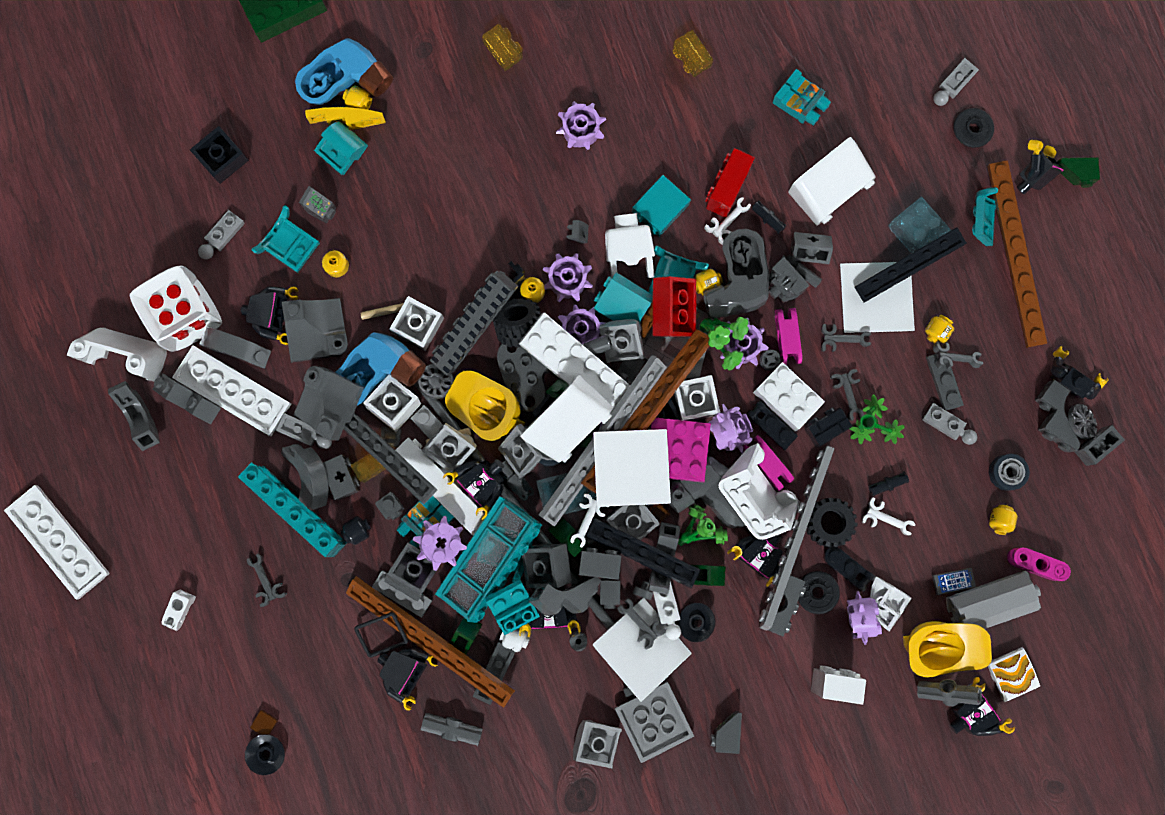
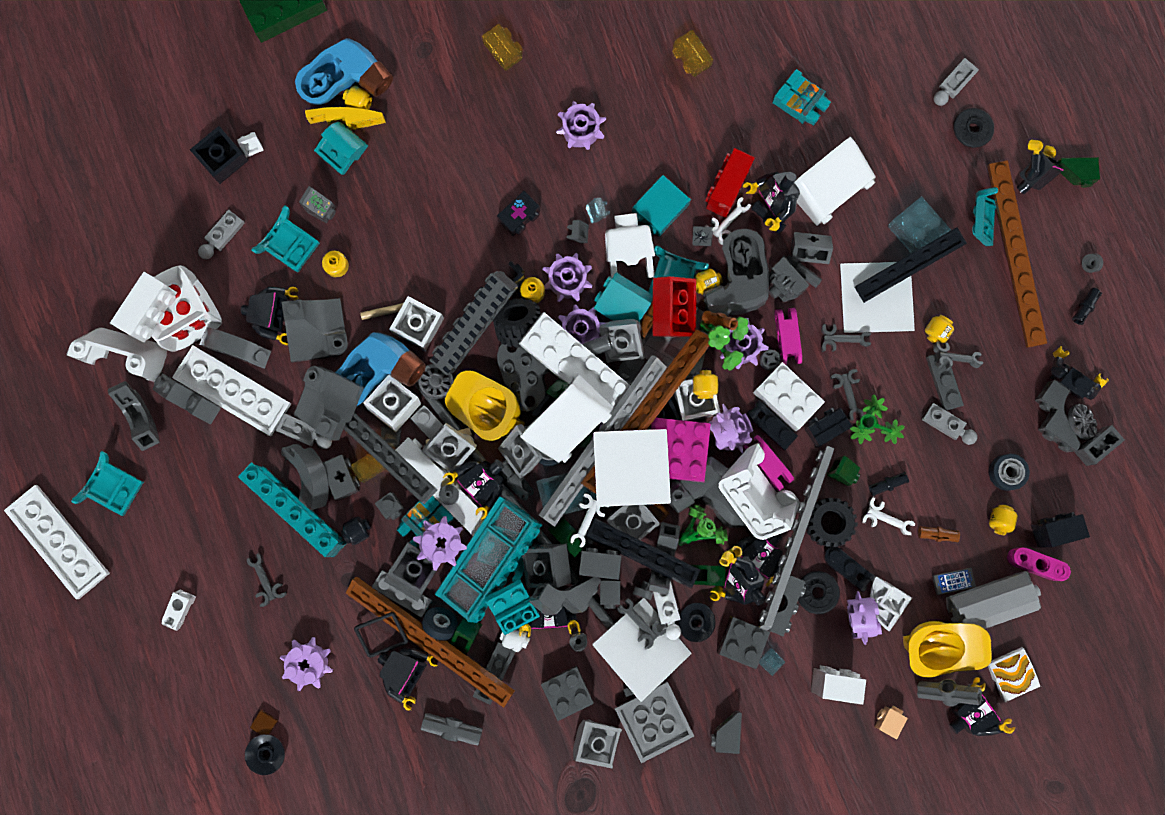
none -> teal piece [71,451,144,516]
none -> white brick [110,272,177,343]
none -> white tile [237,132,263,158]
none -> lavender brick [280,637,333,691]
none -> black bush [422,607,458,640]
none -> dark grey tile [439,485,459,505]
none -> black brick [497,191,540,236]
none -> dark grey brick [541,665,594,721]
none -> clear light blue tile [586,198,610,223]
none -> dark grey tile [693,226,713,246]
none -> yellow head [693,370,718,399]
none -> dark orange pin [702,311,738,330]
none -> black torso [710,551,766,605]
none -> dark grey brick [717,616,770,669]
none -> black torso [743,172,800,231]
none -> clear light blue tile [759,648,785,676]
none -> dark green slope [827,456,860,486]
none -> light nougat brick [875,706,908,739]
none -> dark orange pin [918,526,960,543]
none -> black brick [1031,512,1090,548]
none -> black pin [1072,288,1102,325]
none -> dark grey tile [1082,253,1103,273]

